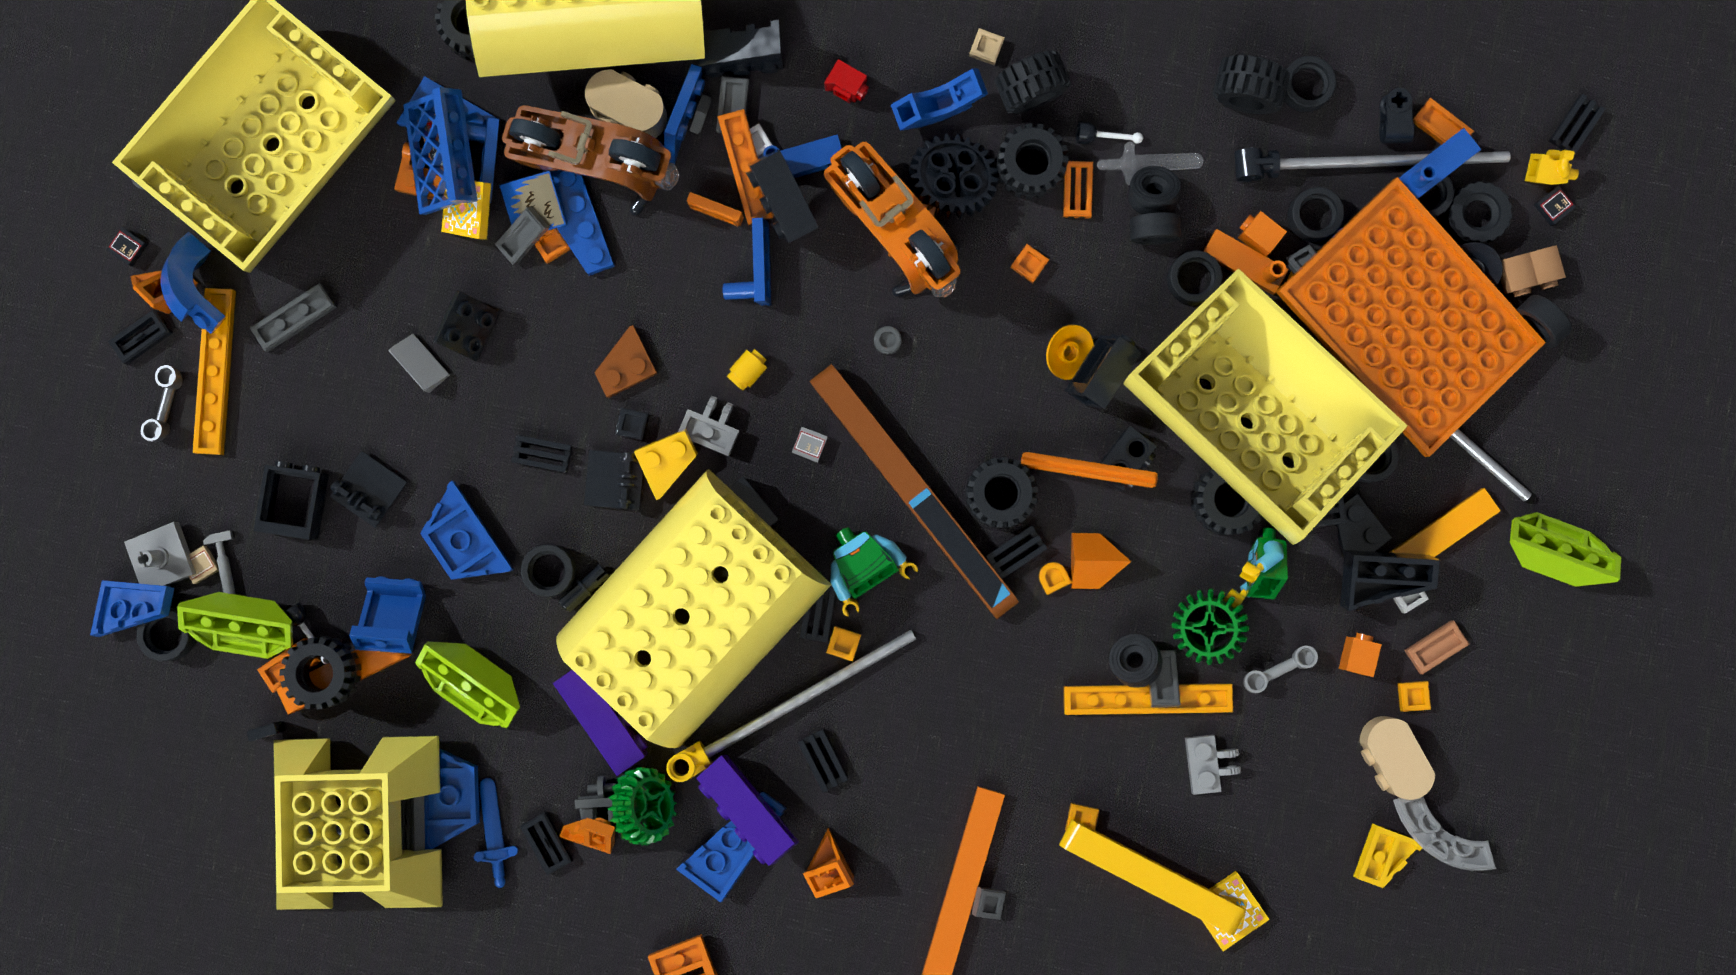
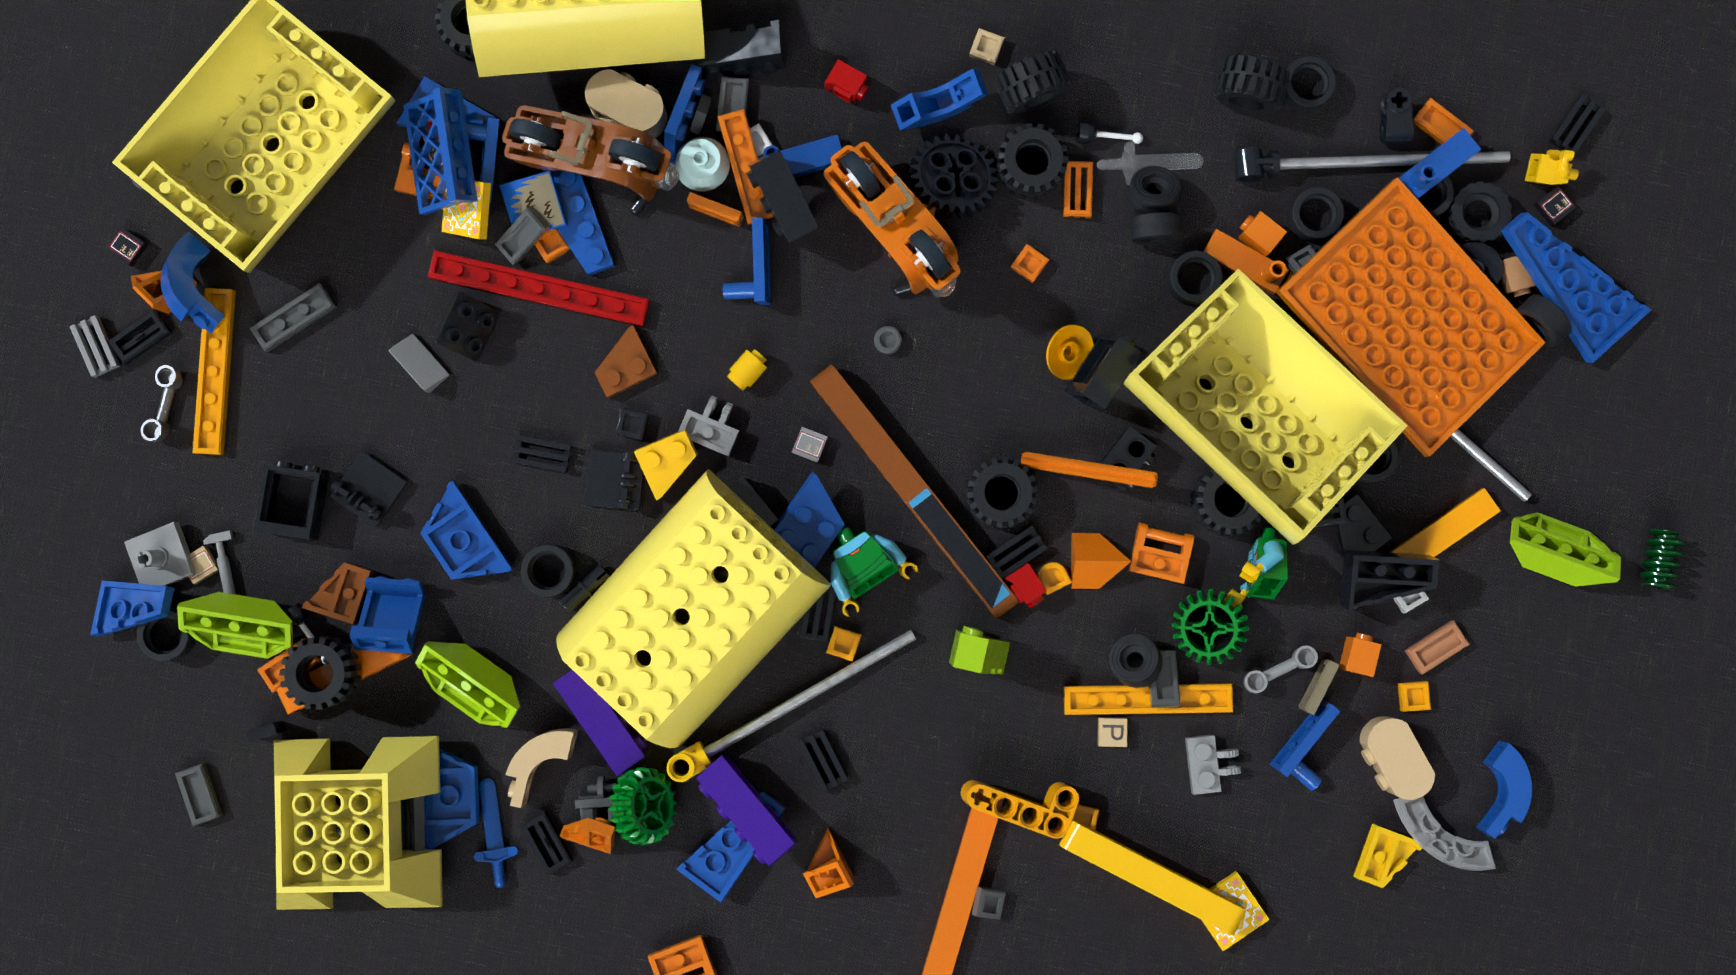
none -> light grey tile [69,315,120,378]
none -> dark grey tile [175,763,223,826]
none -> dark orange wing [302,563,374,624]
none -> red tile [428,250,650,327]
none -> tan arch [506,728,578,808]
none -> light aqua cone [675,137,730,191]
none -> blue wing [773,472,845,568]
none -> lime wedge [949,626,1010,675]
none -> light orange beam [961,780,1079,839]
none -> red window [1003,563,1047,608]
none -> tan tile [1098,717,1127,747]
none -> orange plate [1128,522,1194,584]
none -> blue piece [1269,700,1340,791]
none -> dark tan tile [1298,659,1339,715]
none -> blue arch [1476,741,1532,839]
none -> blue wing [1501,213,1651,363]
none -> dark green piece [1638,529,1686,590]

